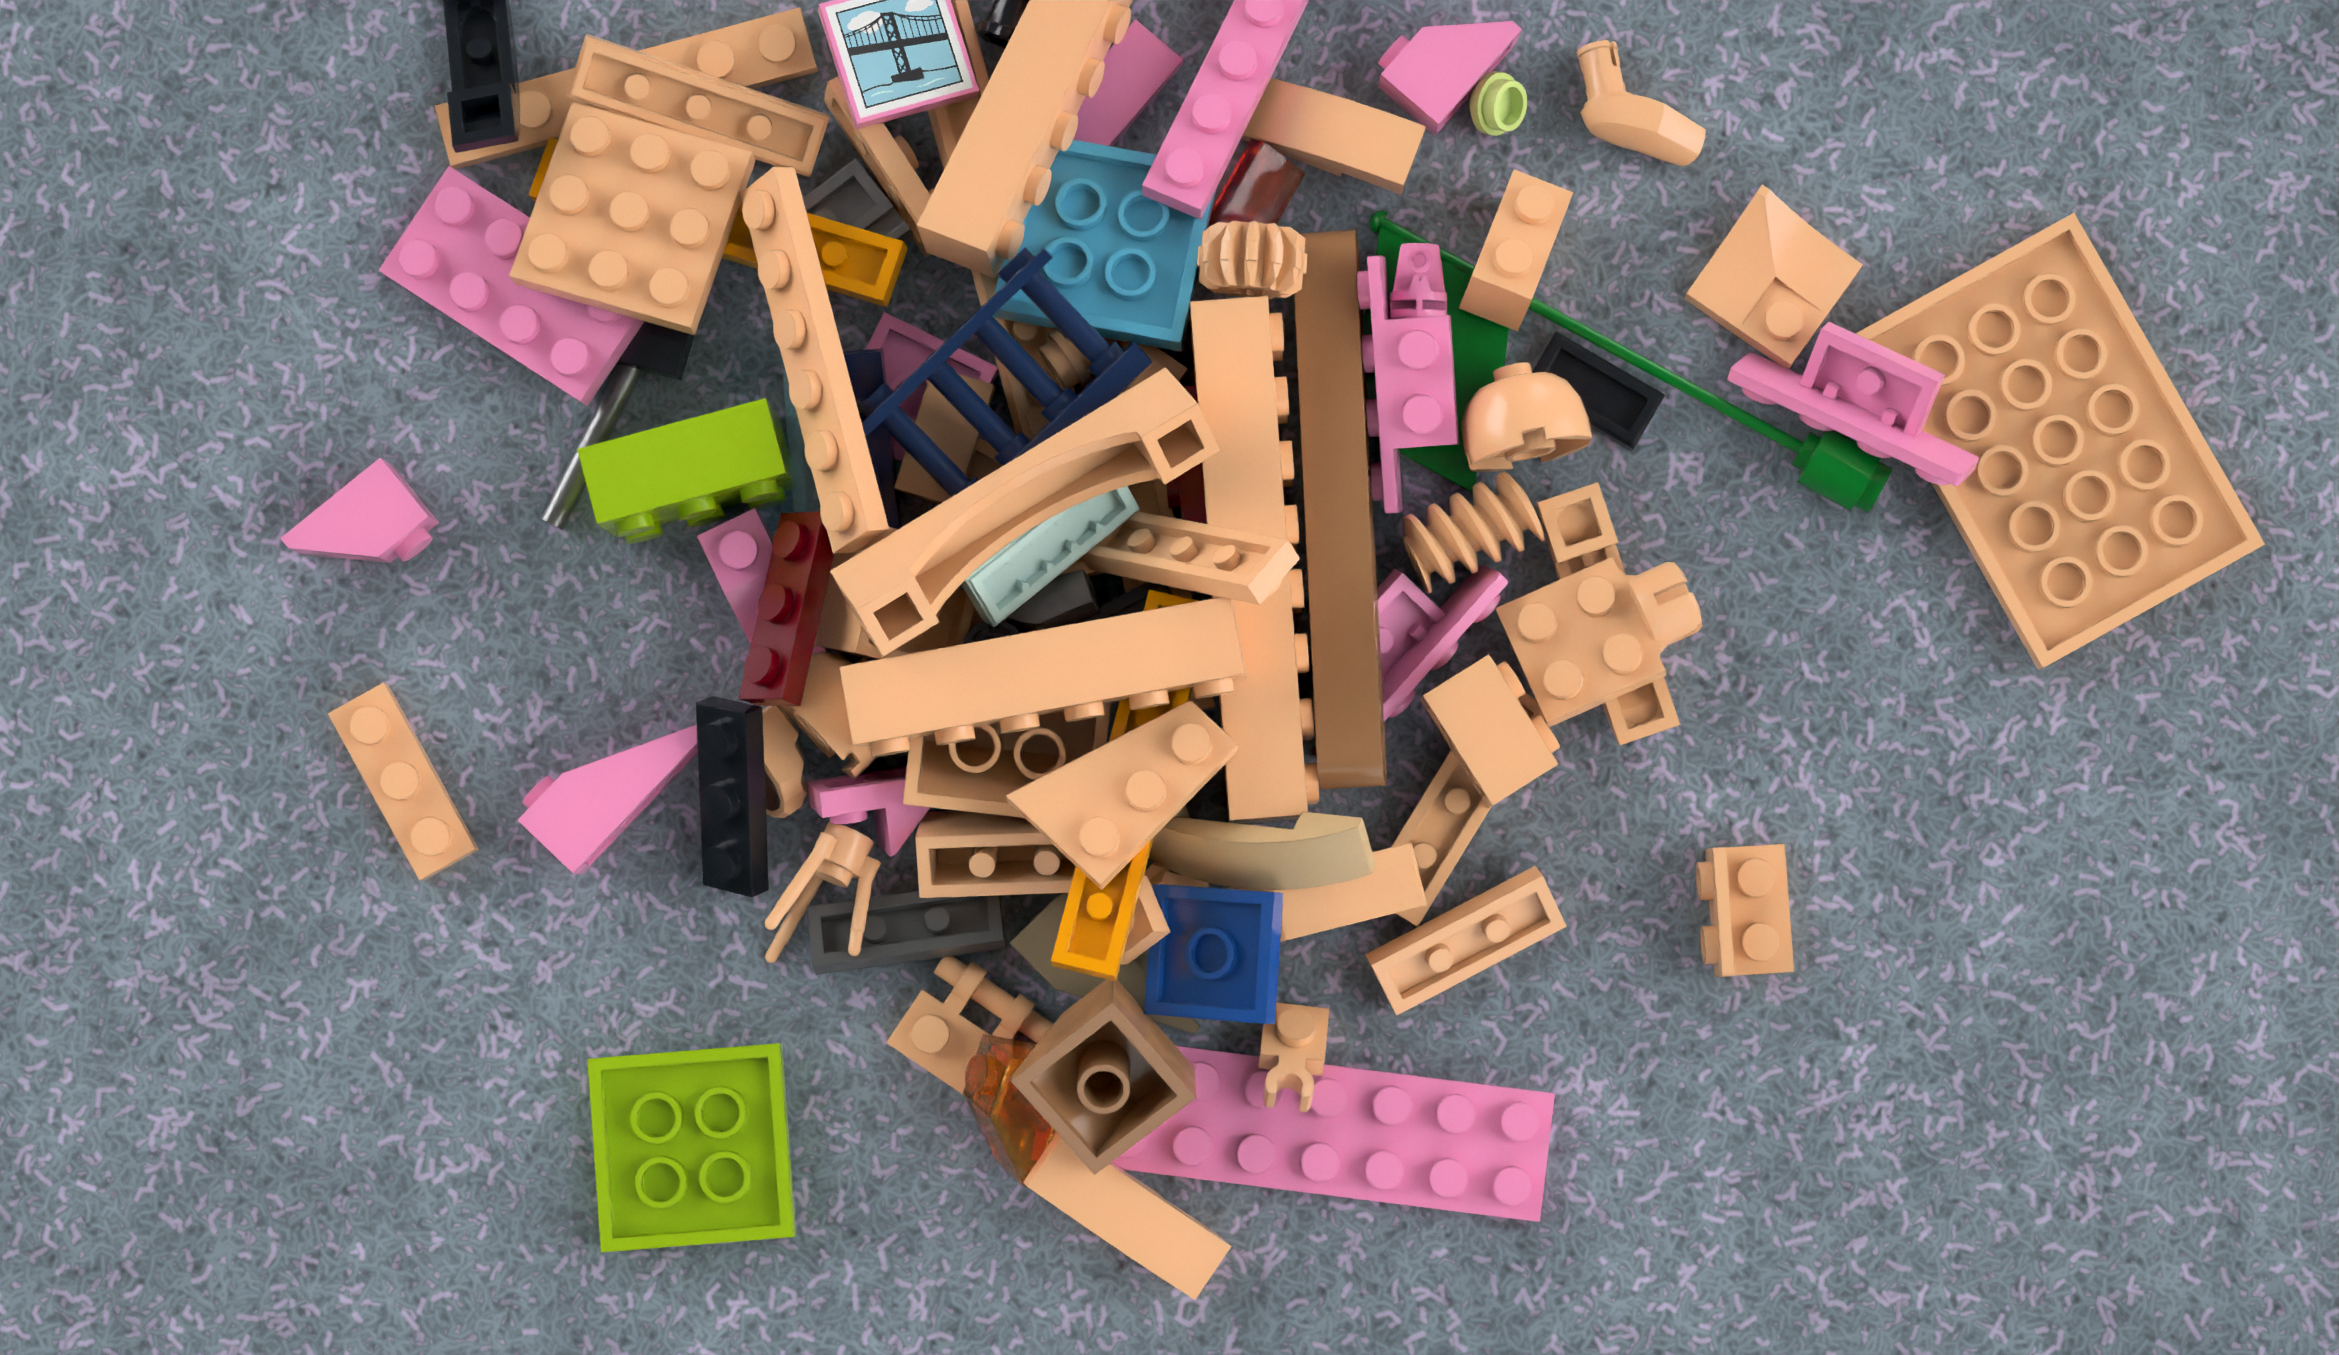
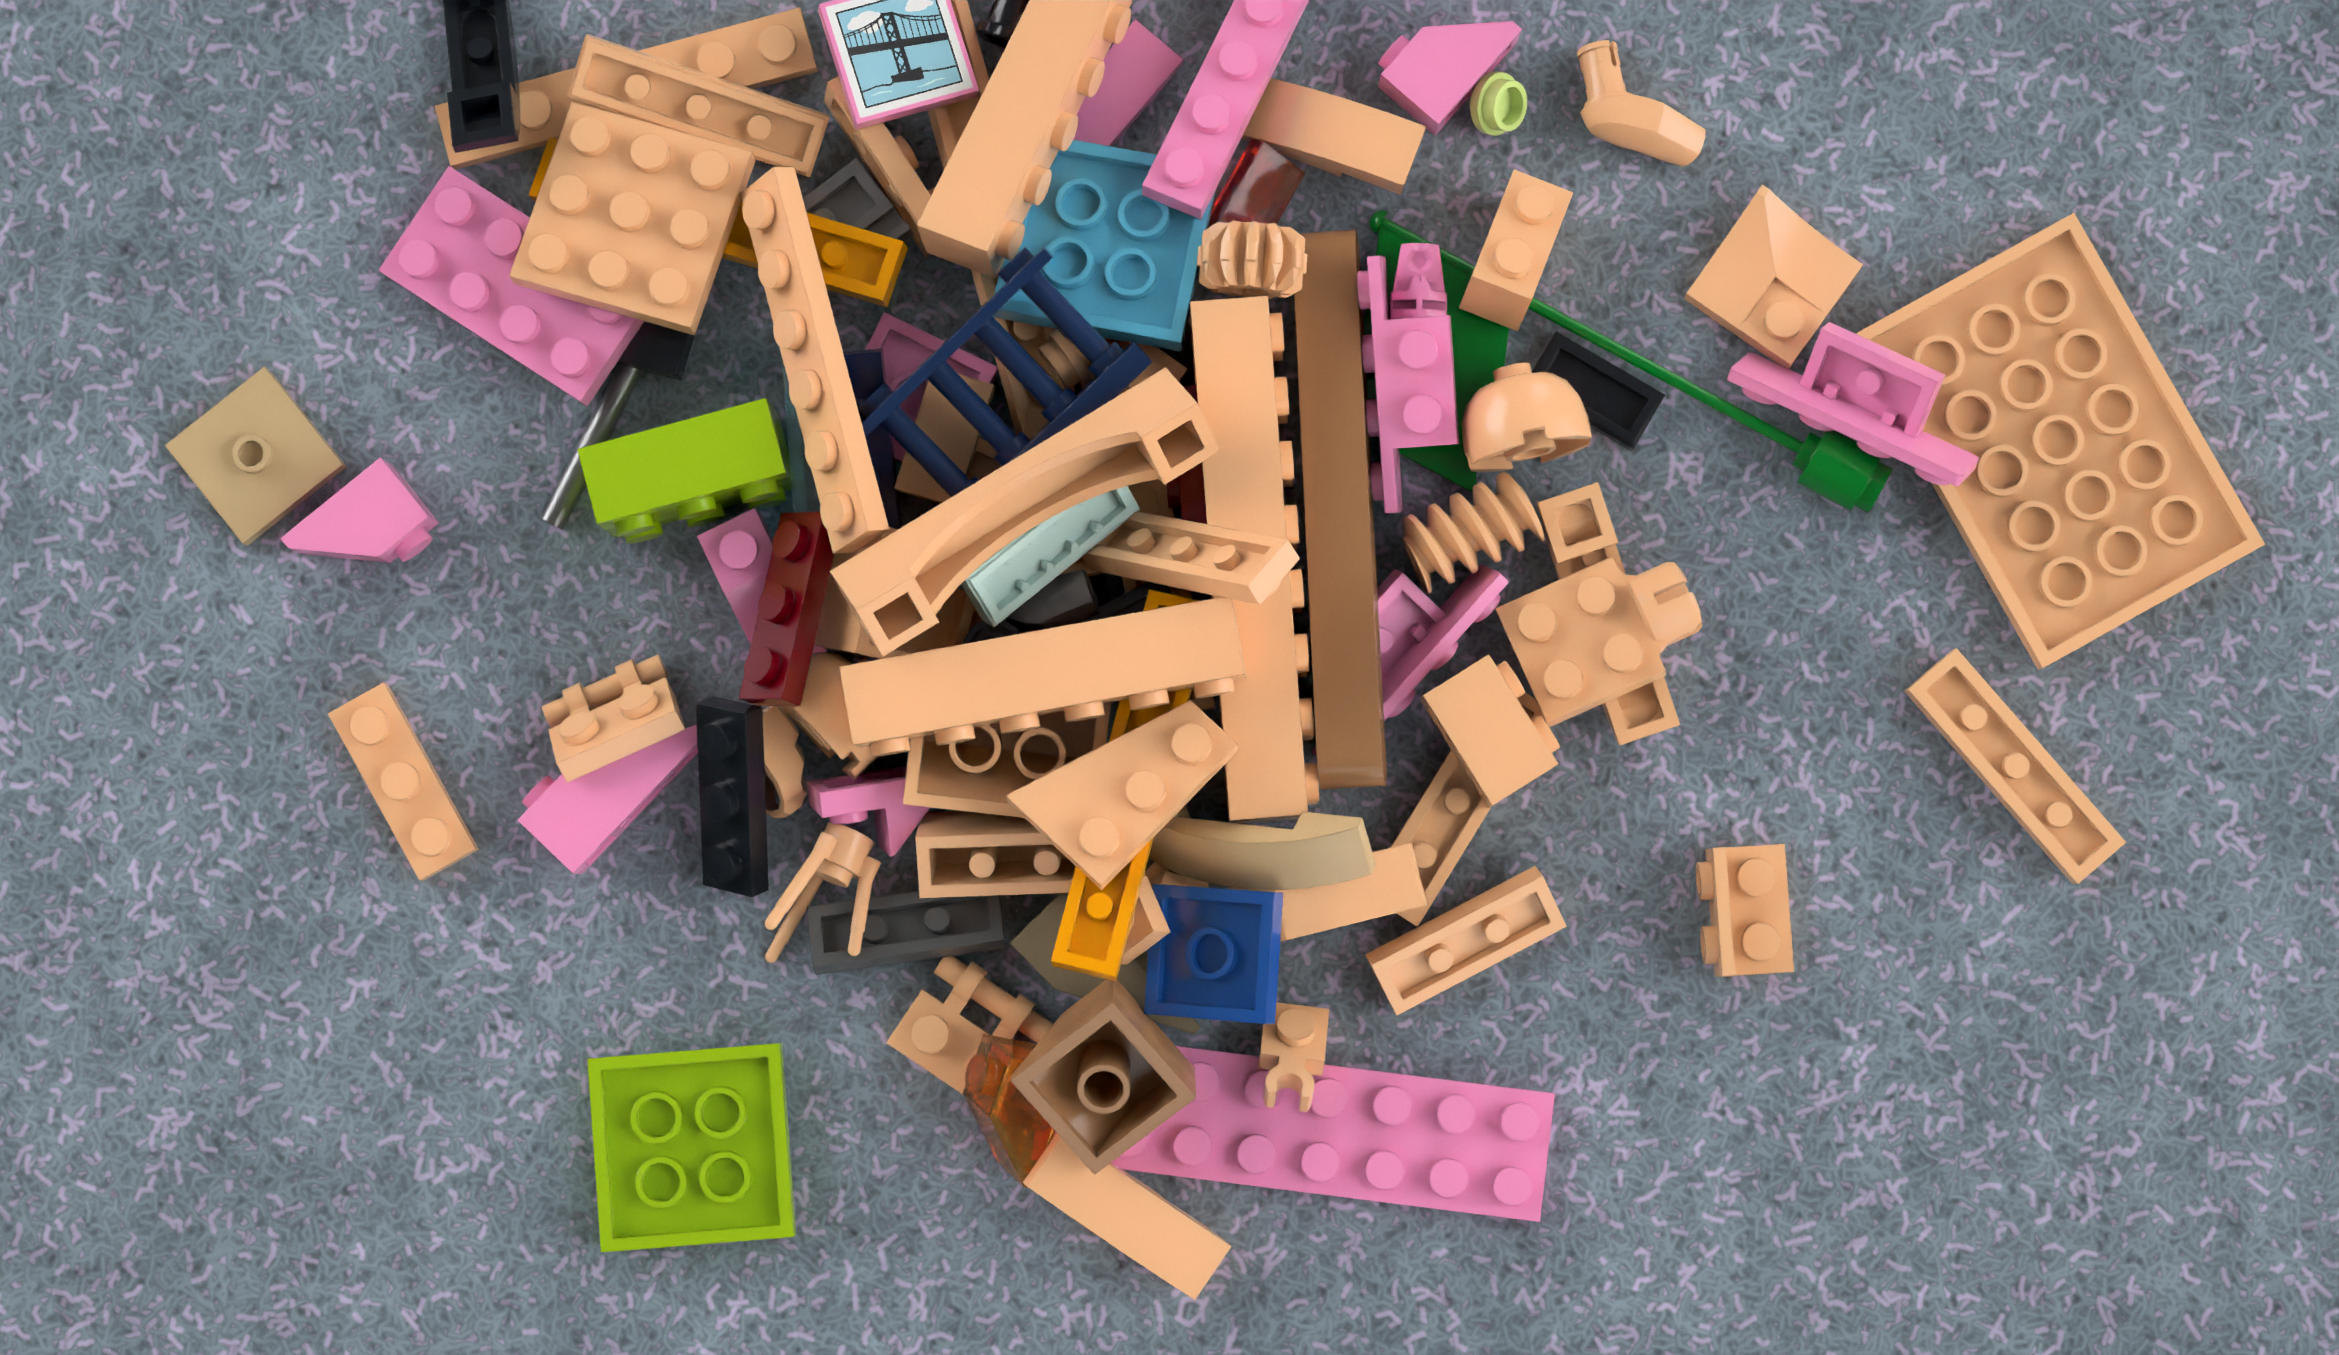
none -> tan plate [165,366,347,546]
none -> light nougat plate [542,654,685,783]
none -> light nougat plate [1904,648,2126,885]

